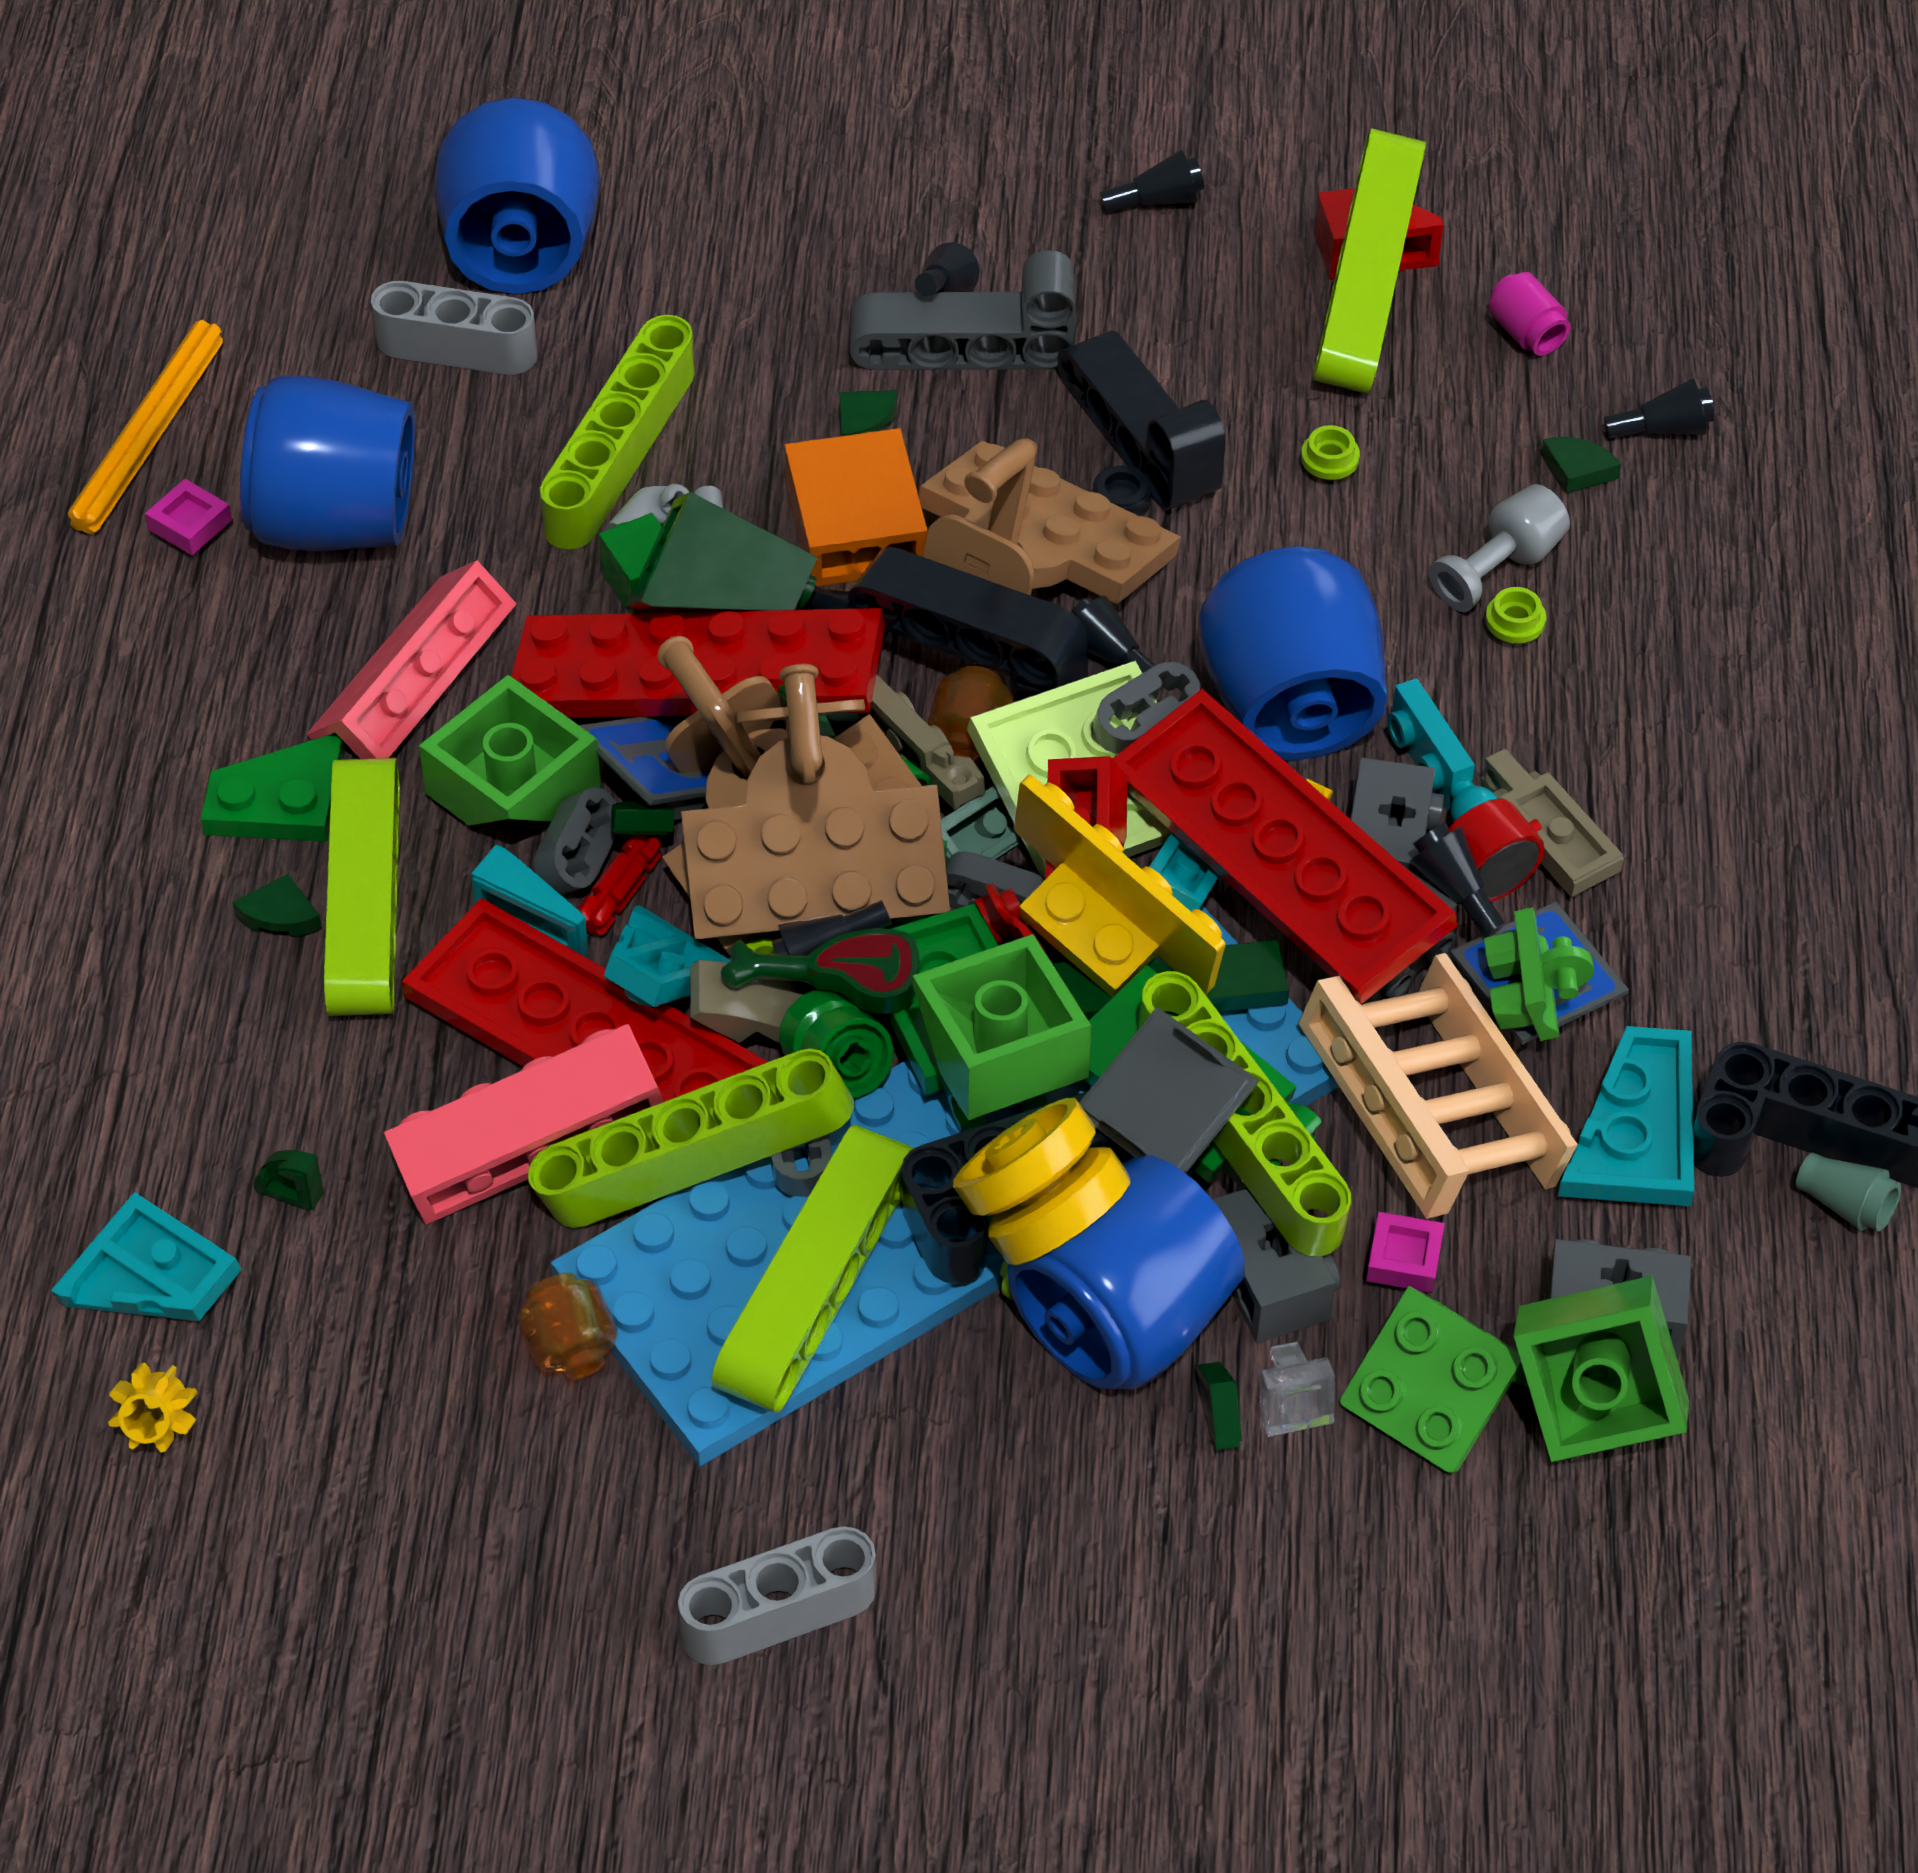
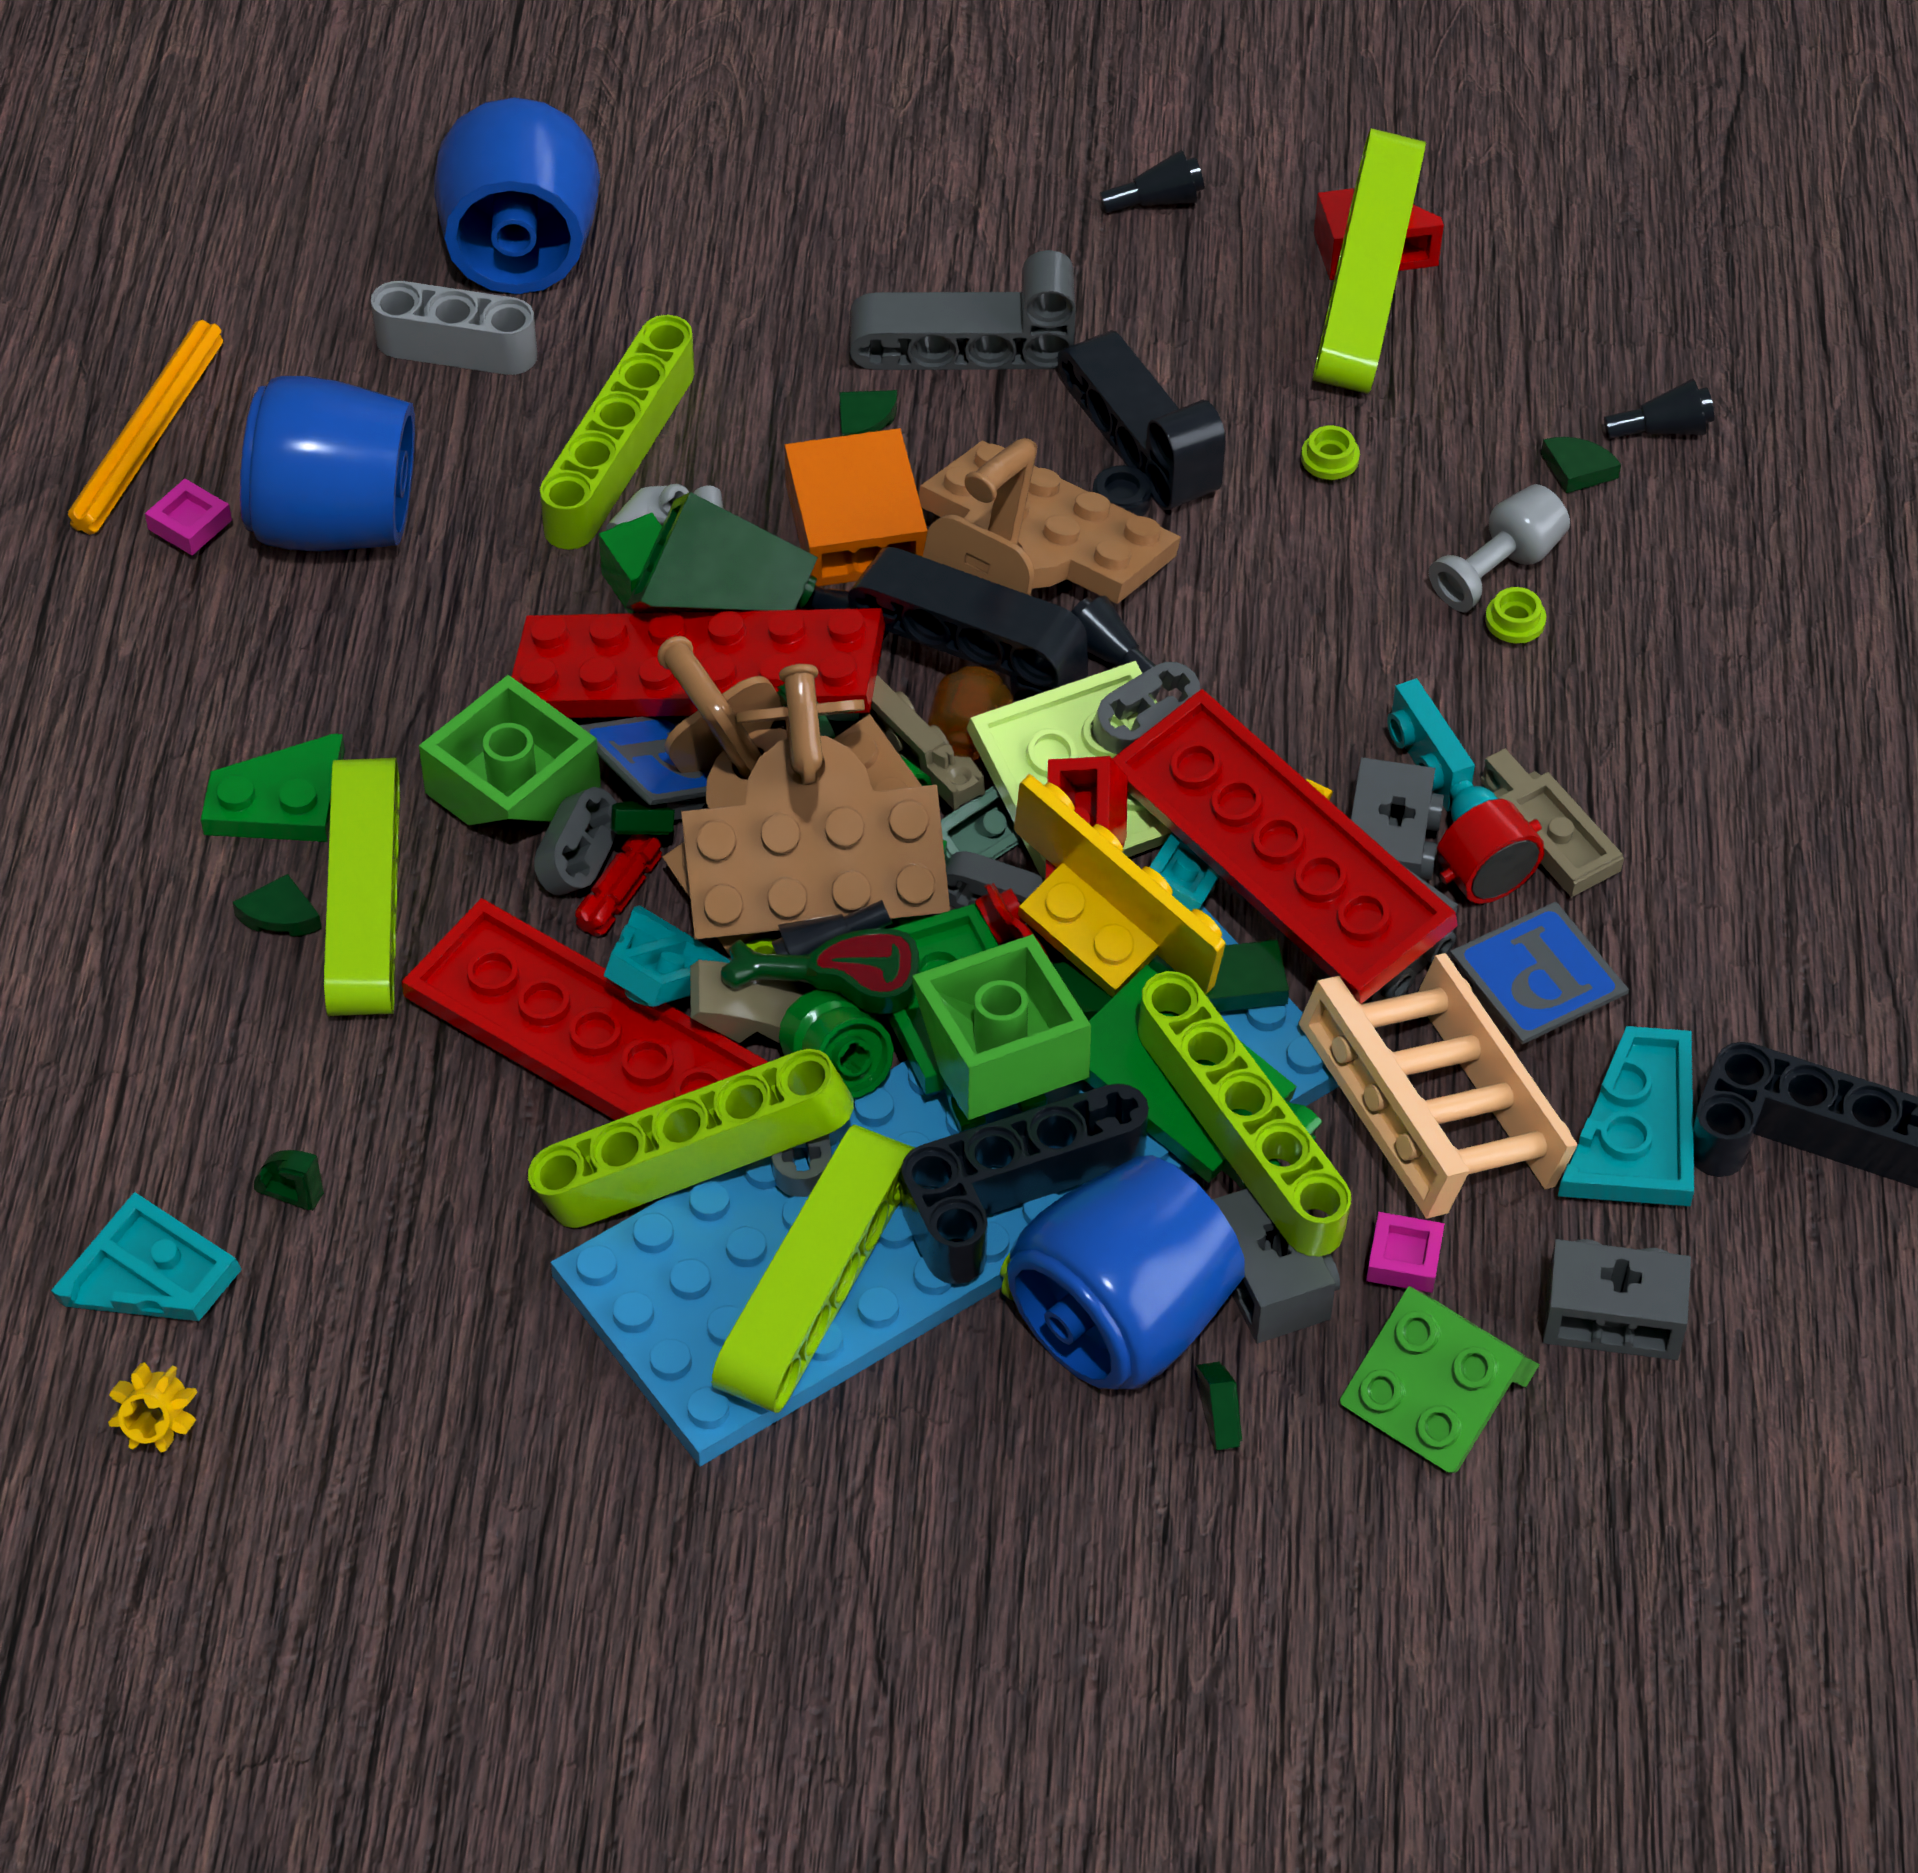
coral panel [307,560,517,759] -> none
coral brick [384,1024,663,1225] -> none
teal slope [471,845,589,958] -> none
clear orange head [518,1273,617,1380] -> none
light grey beam [678,1526,876,1665] -> none
black cone [915,242,980,296] -> none
yellow wheel [953,1098,1131,1265] -> none
dark grey piece [1079,1007,1259,1174] -> none
blue piece [1198,546,1387,761] -> none
clear tile [1260,1342,1335,1437] -> none
black cone [1409,823,1505,937] -> none
bright green hips [1484,907,1594,1041] -> none
dark pink brick [1489,272,1571,356] -> none
bright green slope [1514,1275,1689,1462] -> none
sand green cone [1796,1152,1901,1231] -> none

